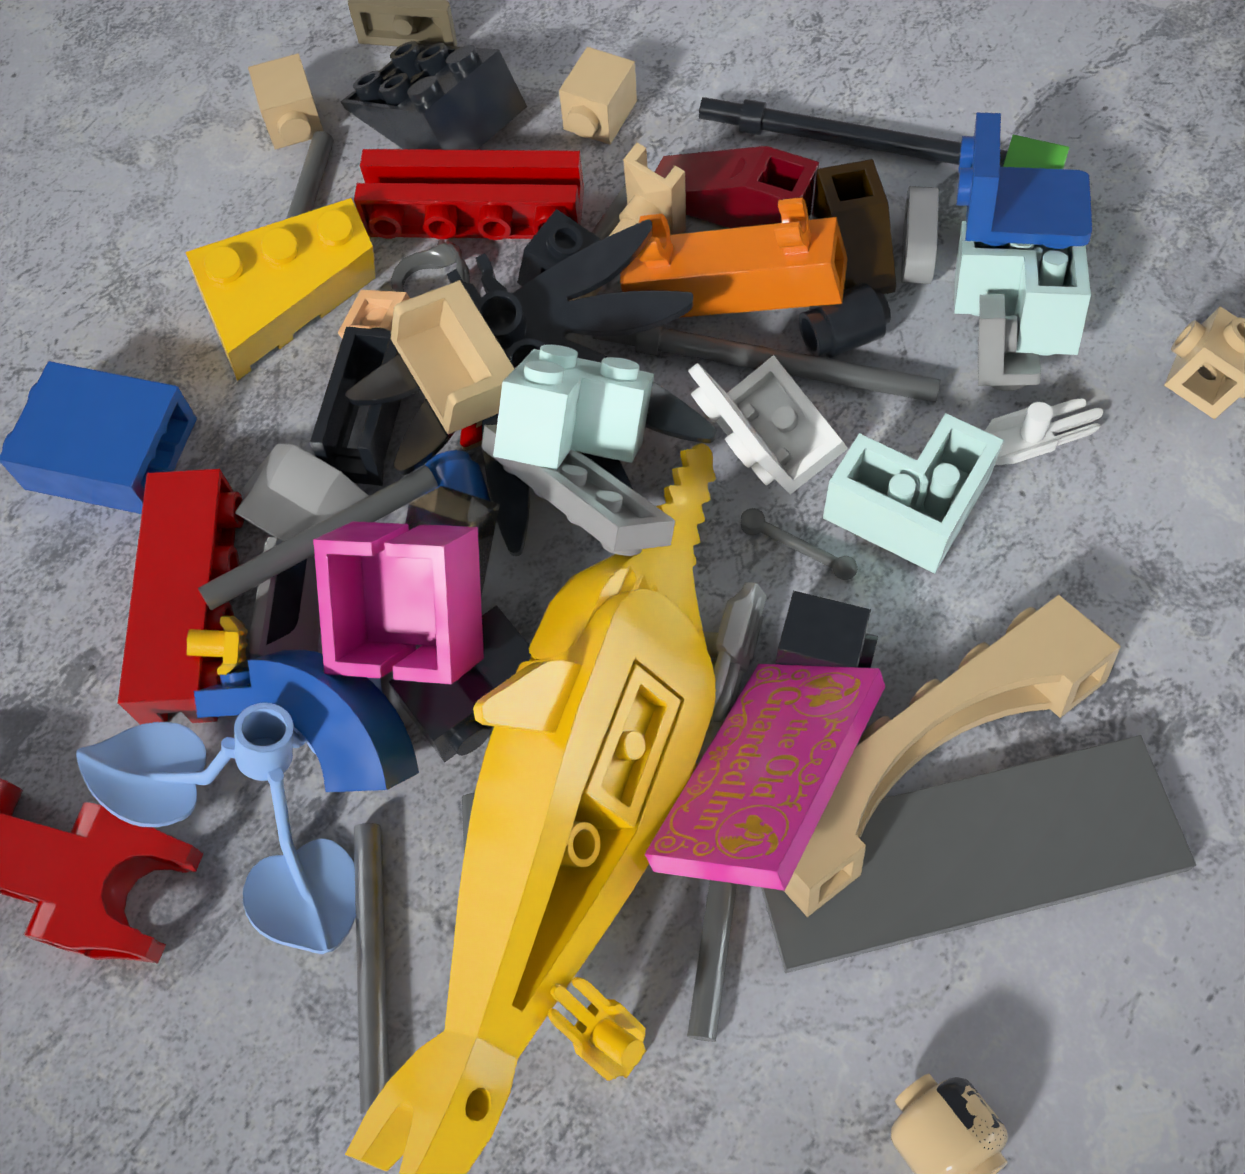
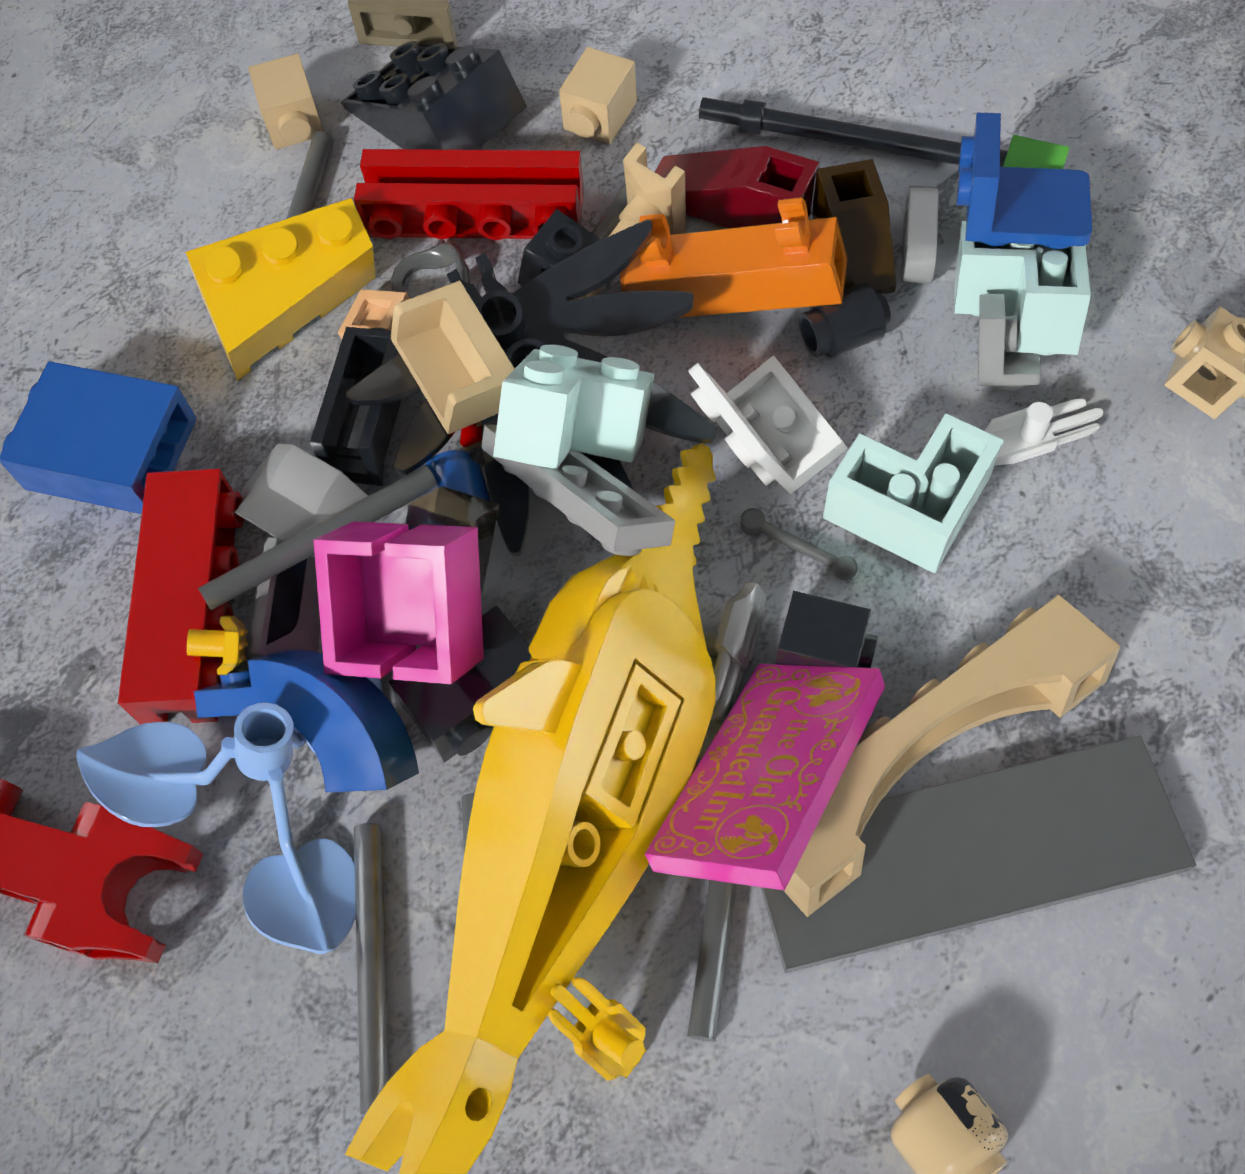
dark grey bar [592,324,941,403] -> none

